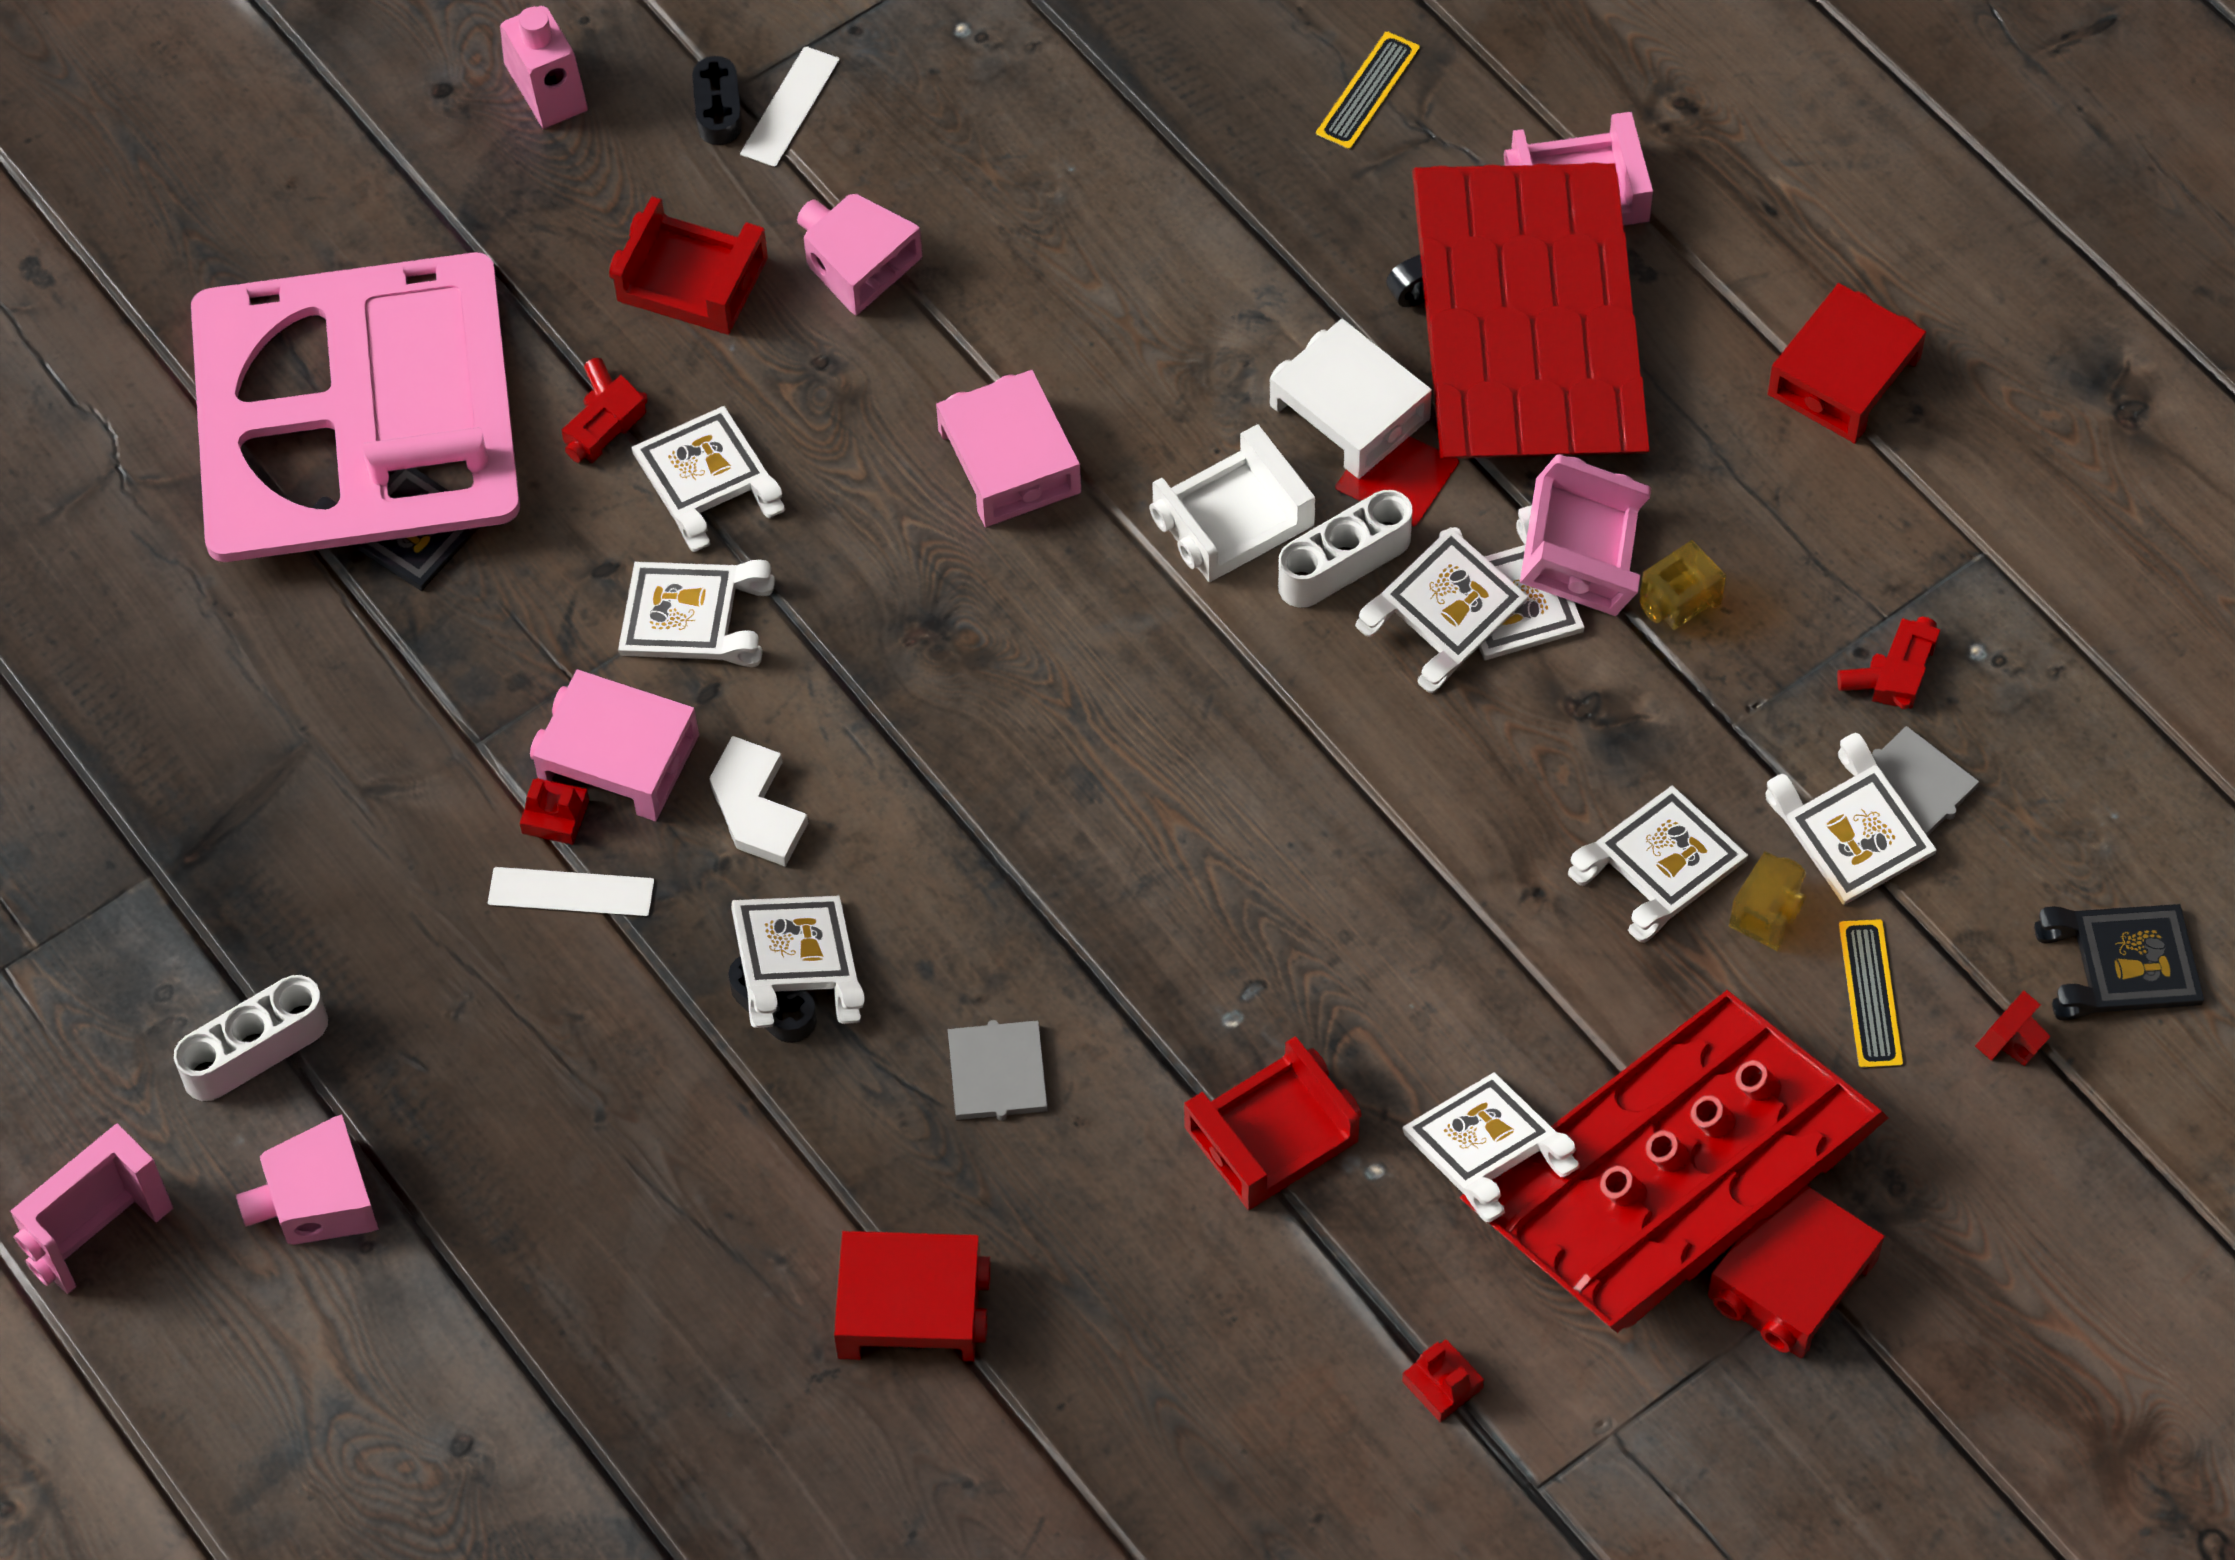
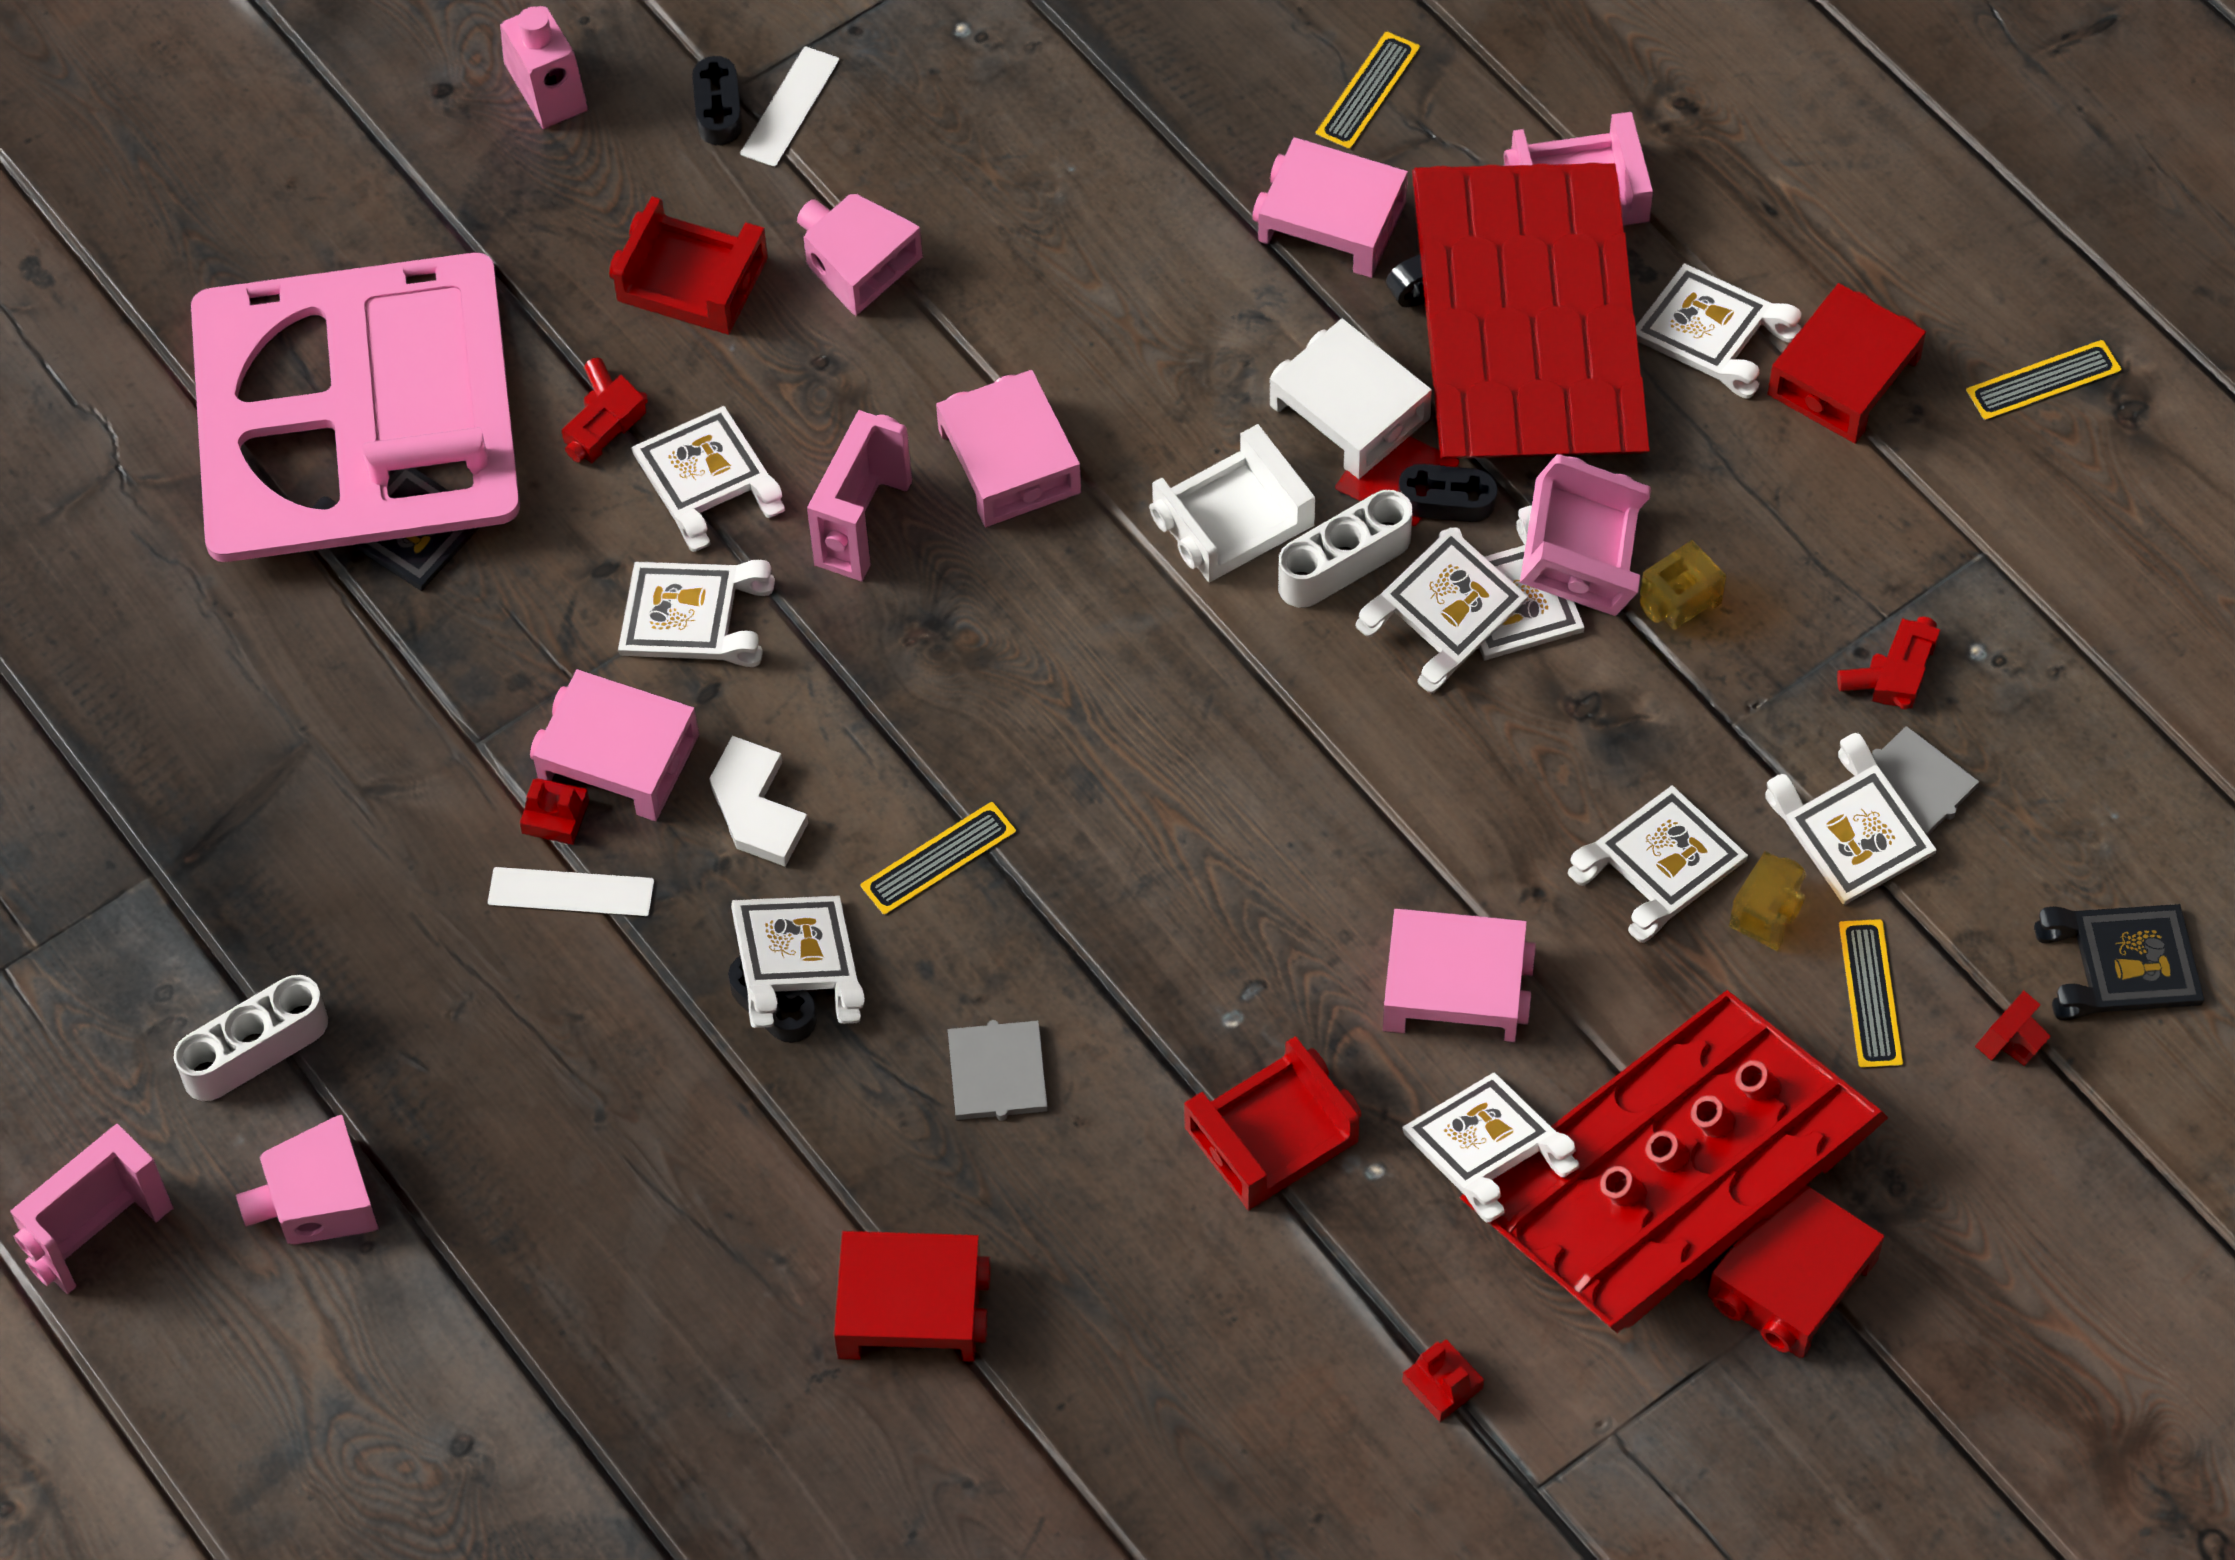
none -> bright pink panel [807,410,912,582]
none -> sticker [860,802,1016,915]
none -> bright pink panel [1252,137,1408,278]
none -> bright pink panel [1383,908,1535,1042]
none -> black beam [1397,464,1498,522]
none -> white flag [1636,263,1802,399]
none -> sticker [1966,340,2121,420]

